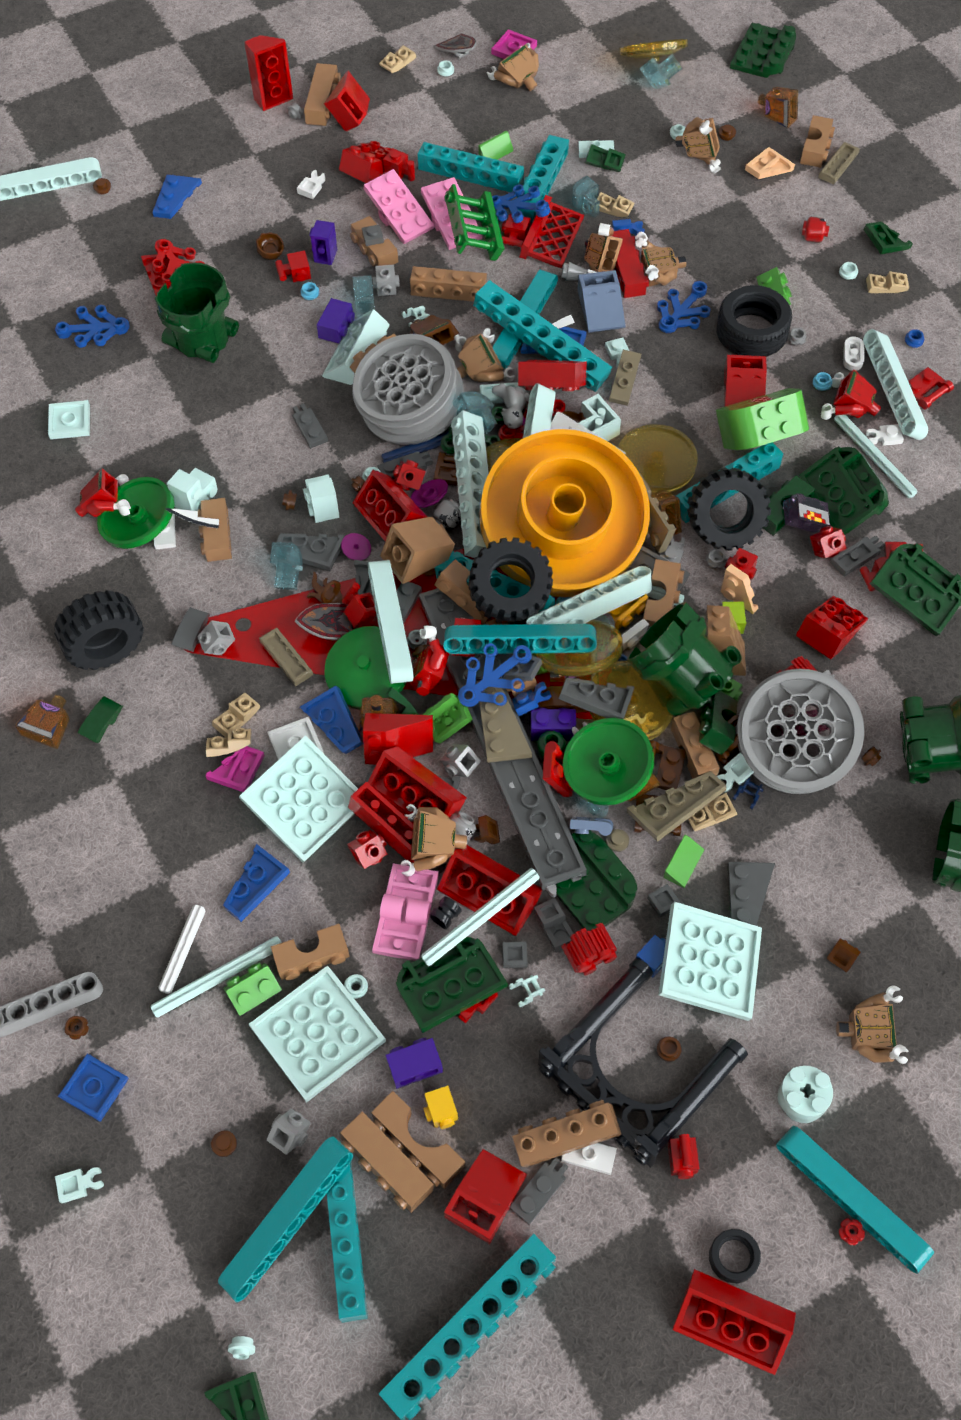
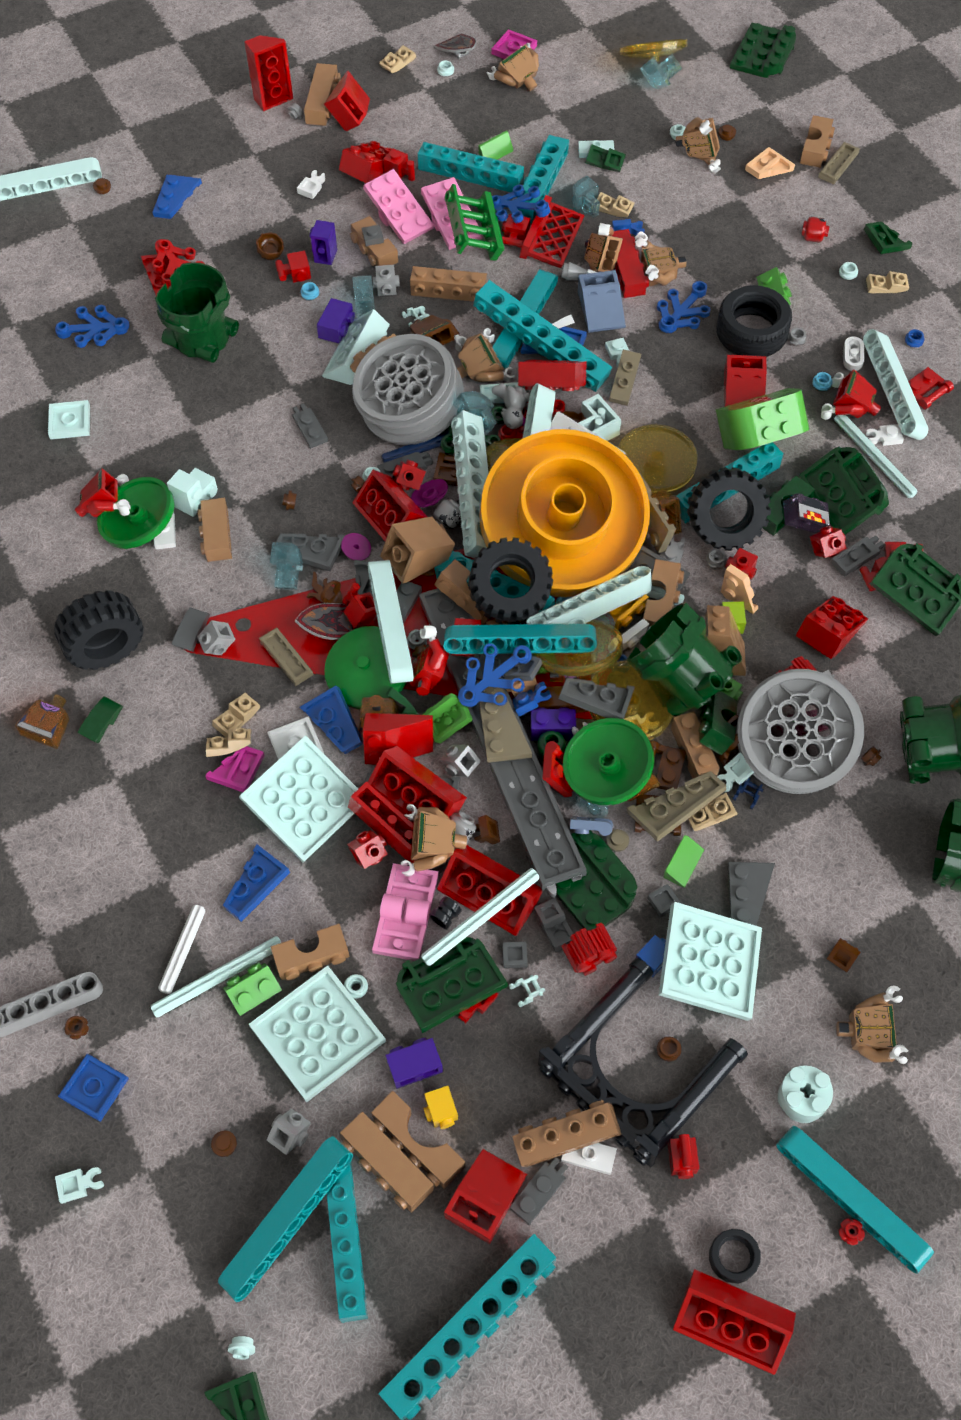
sticker [165,508,219,528] -> none
light aqua brick [303,474,339,523] -> none
clear orange torso [758,87,798,128] -> none

